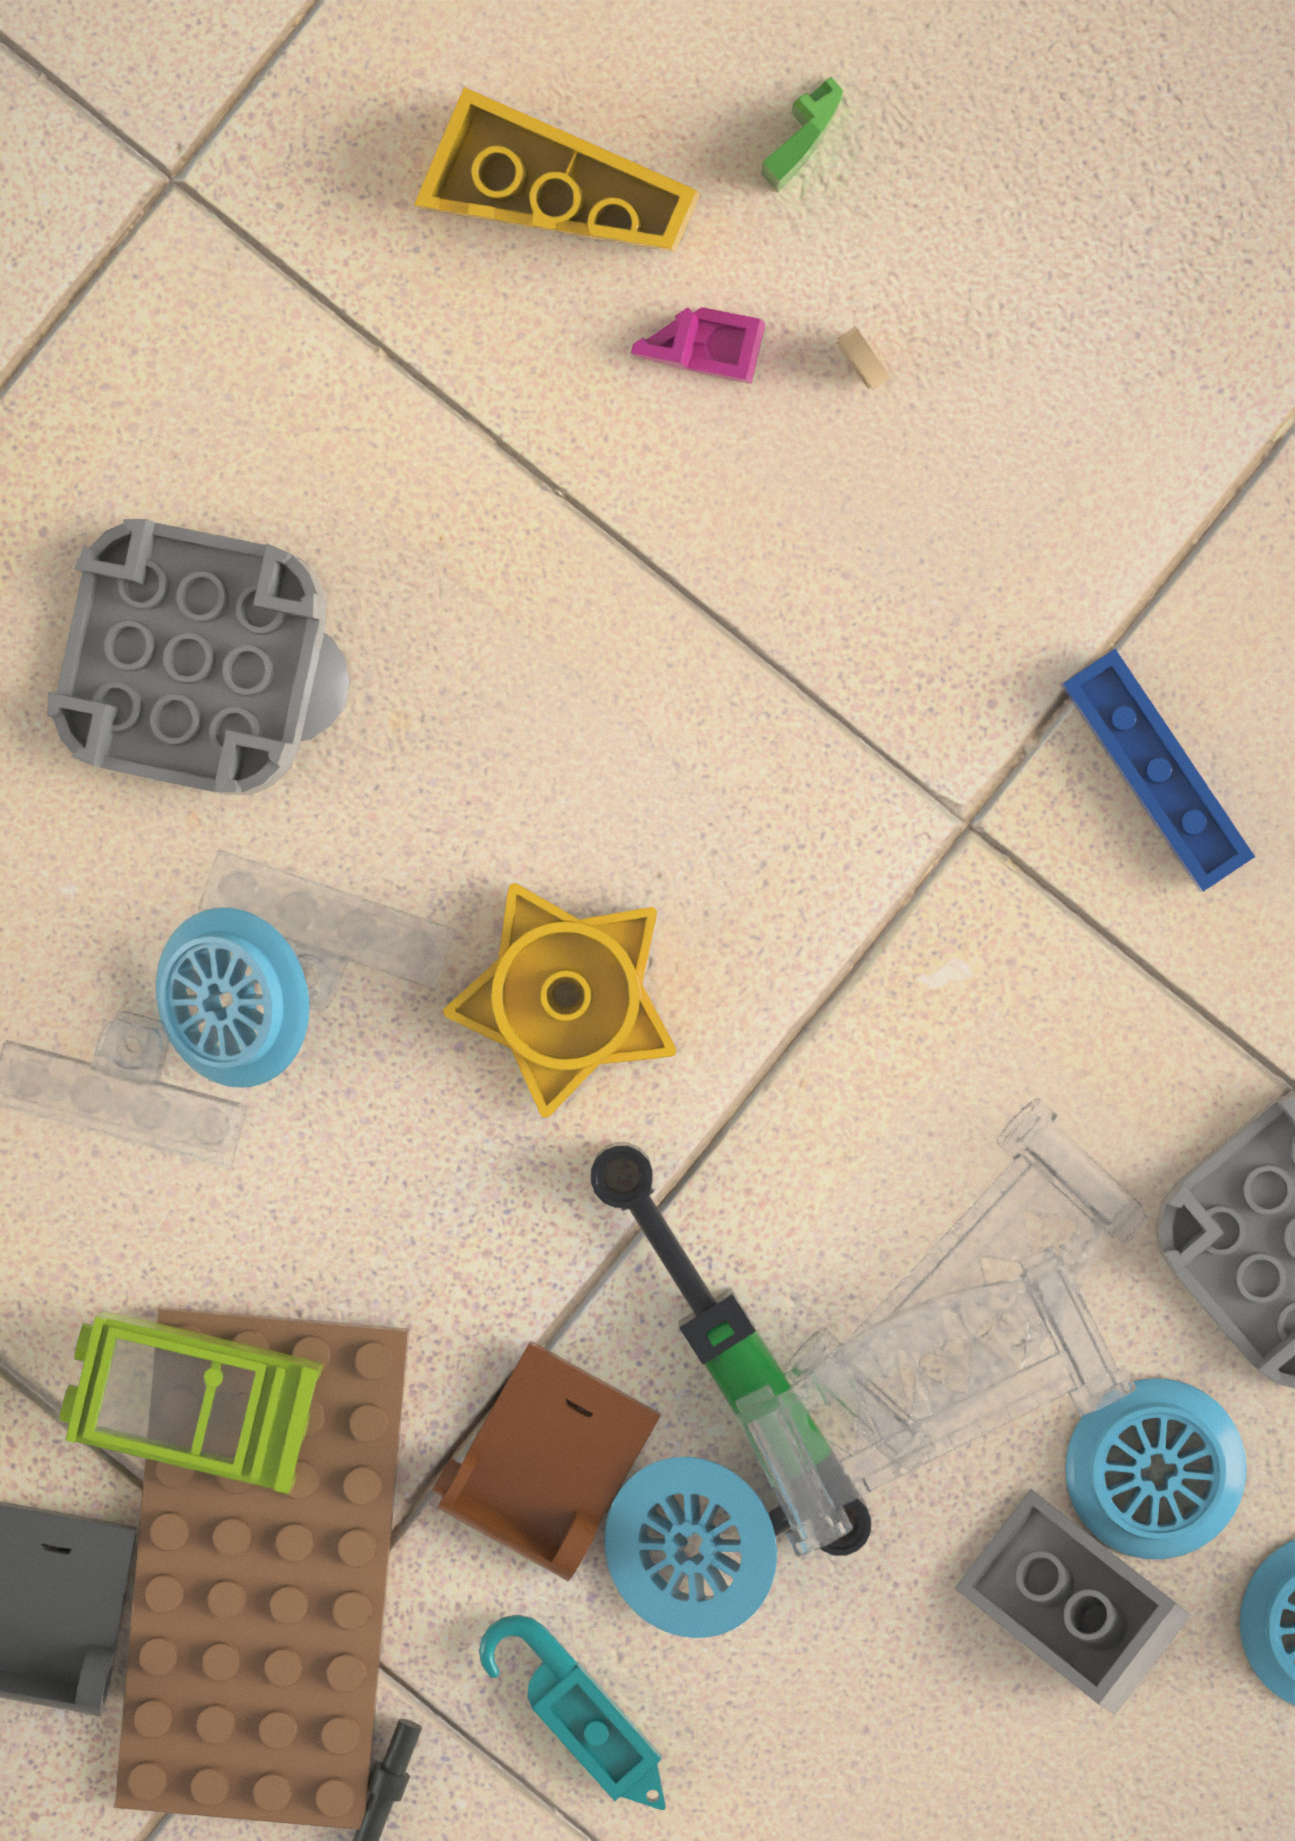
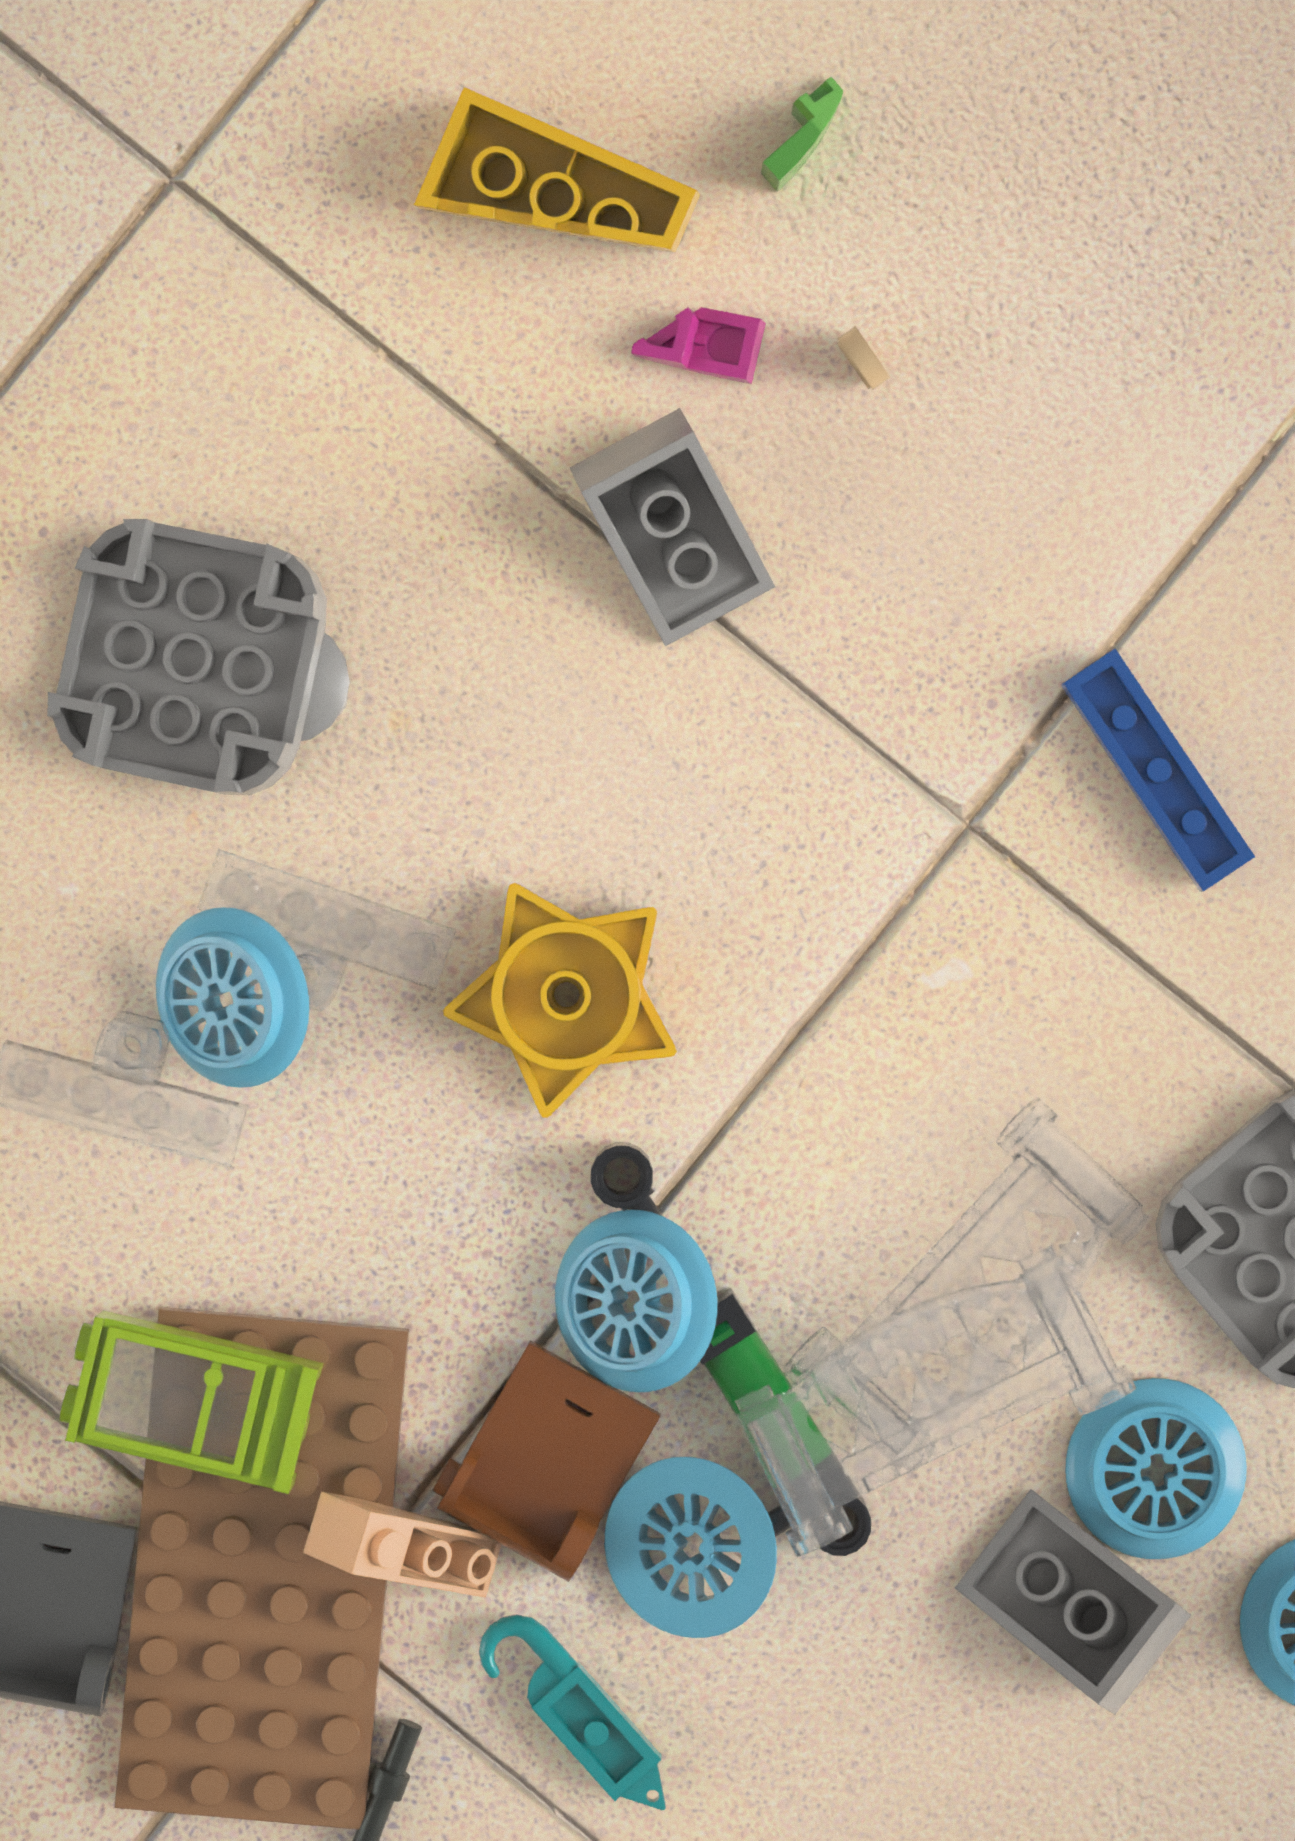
none -> light nougat slope [303,1491,501,1598]
none -> medium azure piece [555,1210,717,1392]
none -> light grey slope [570,408,775,646]

